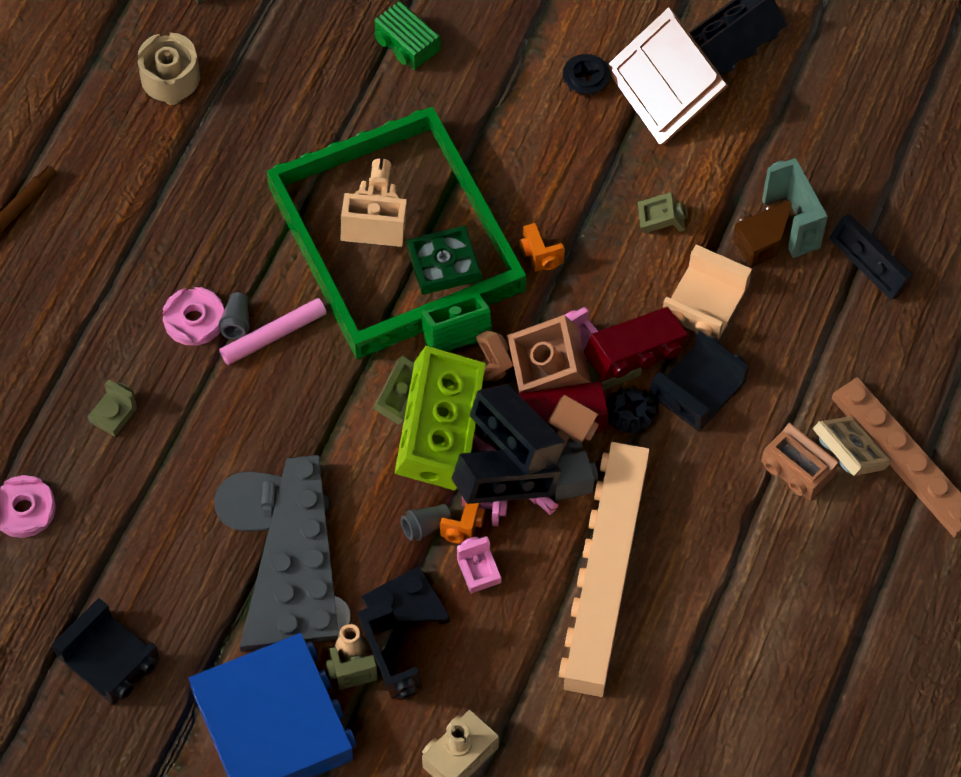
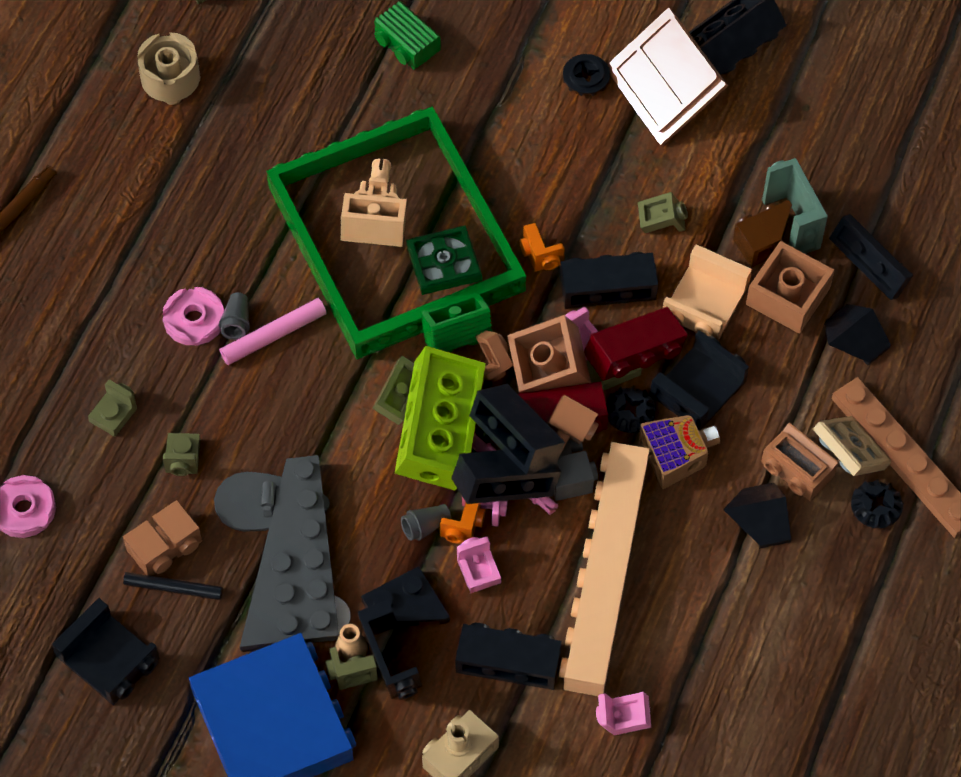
none -> nougat piece [123,500,202,576]
none -> black bar [123,572,223,600]
none -> olive bracket [163,433,201,476]
none -> black brick [455,623,562,690]
none -> black brick [560,252,658,309]
none -> bright pink bracket [596,692,651,736]
none -> torso [639,415,720,489]
none -> black slope [723,483,791,549]
none -> nougat brick [746,241,834,334]
none -> black slope [824,304,891,365]
none -> black gear [851,479,904,528]

